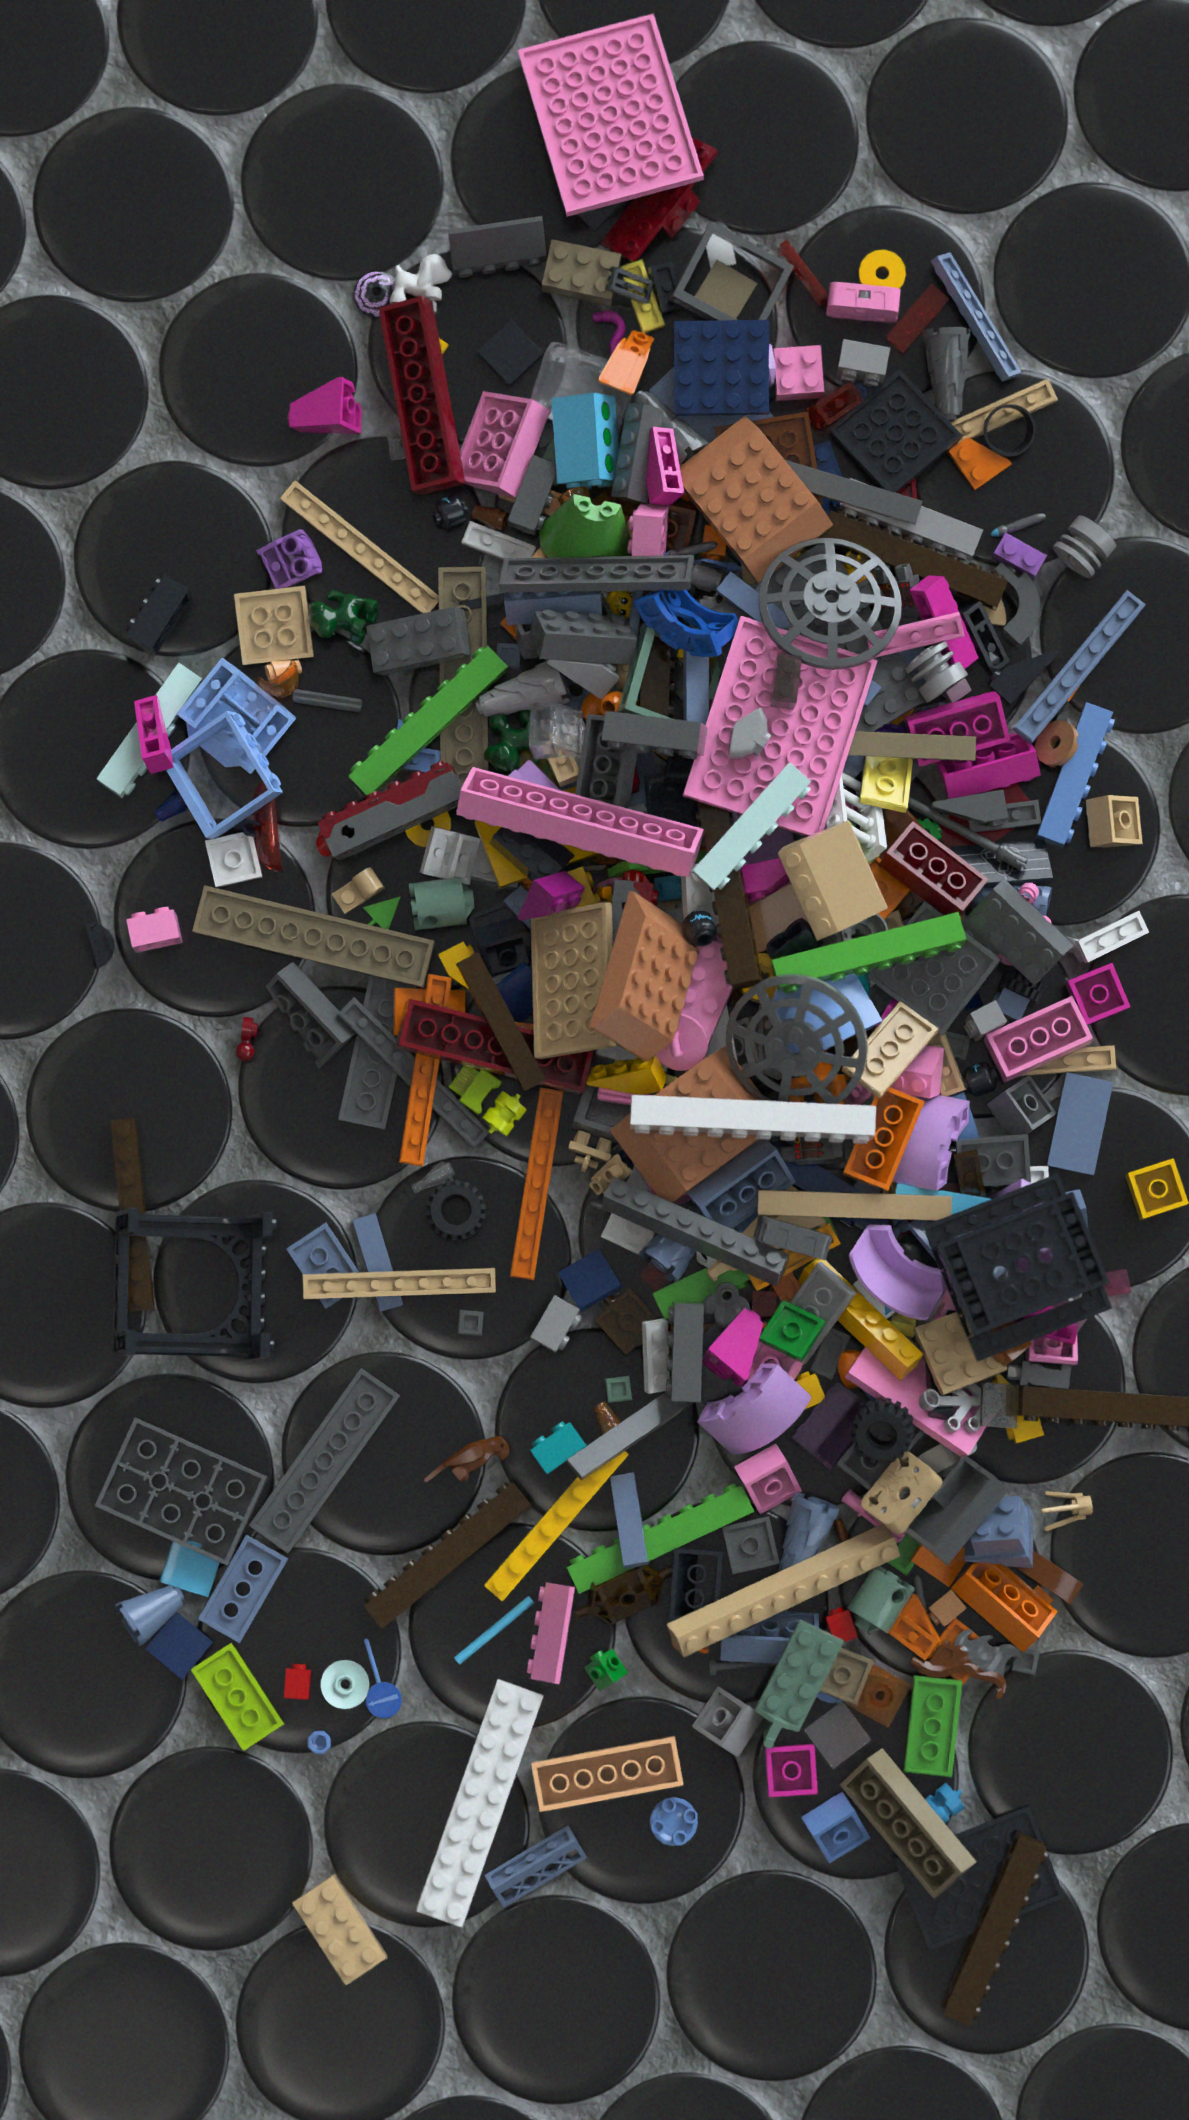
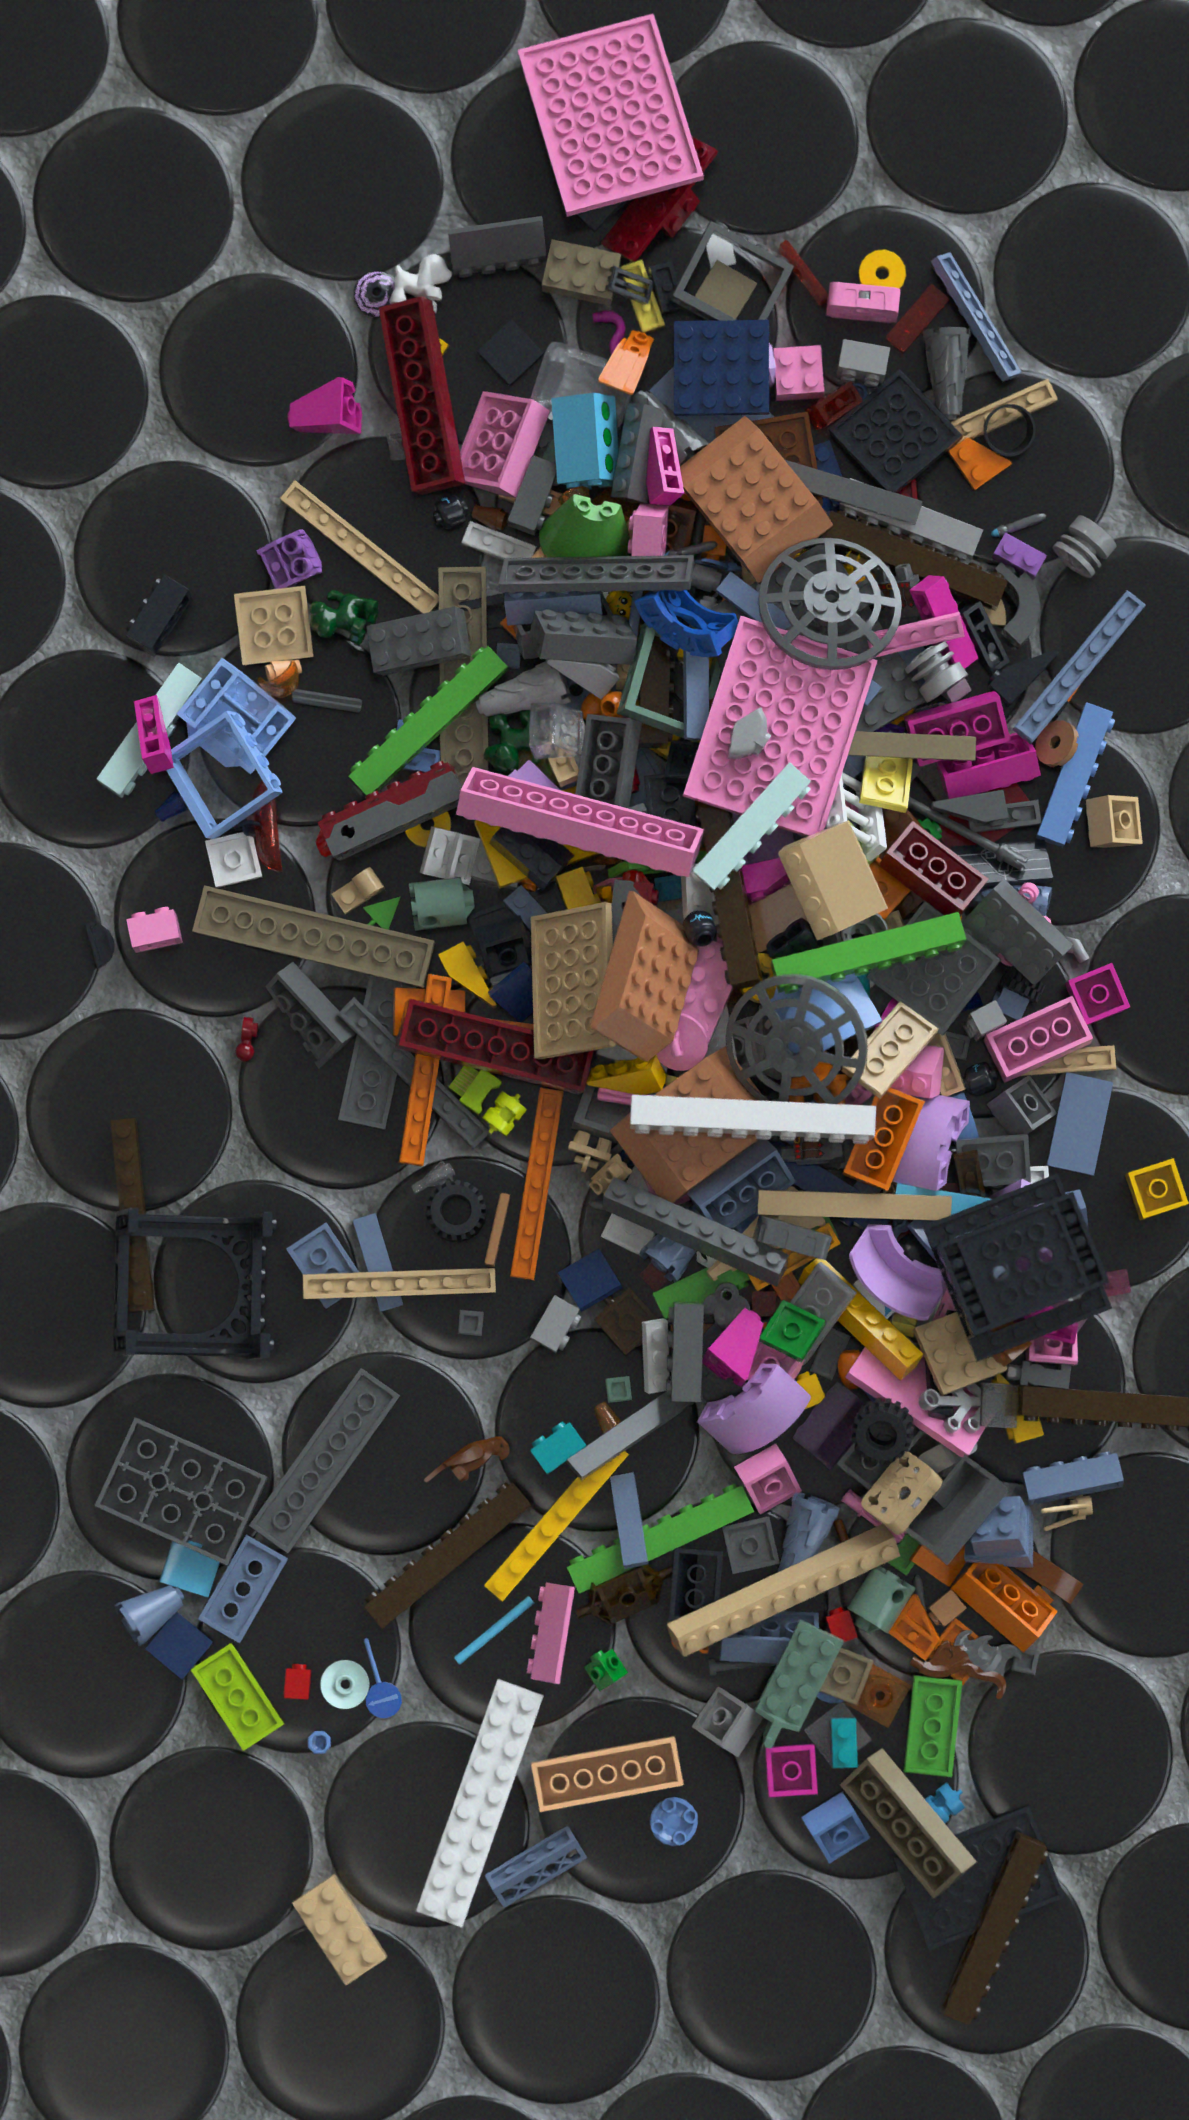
dark brown tile [456,952,545,1092] -> none
magenta slope [517,871,585,921] -> none
dark grey brick [602,711,708,759] -> none
clear smoke brick [770,653,802,710] -> none
white plate [1075,911,1149,963] -> none
none -> medium nougat tile [485,1193,510,1268]
none -> teal brick [830,1717,858,1768]
none -> sand blue brick [1022,1452,1124,1506]

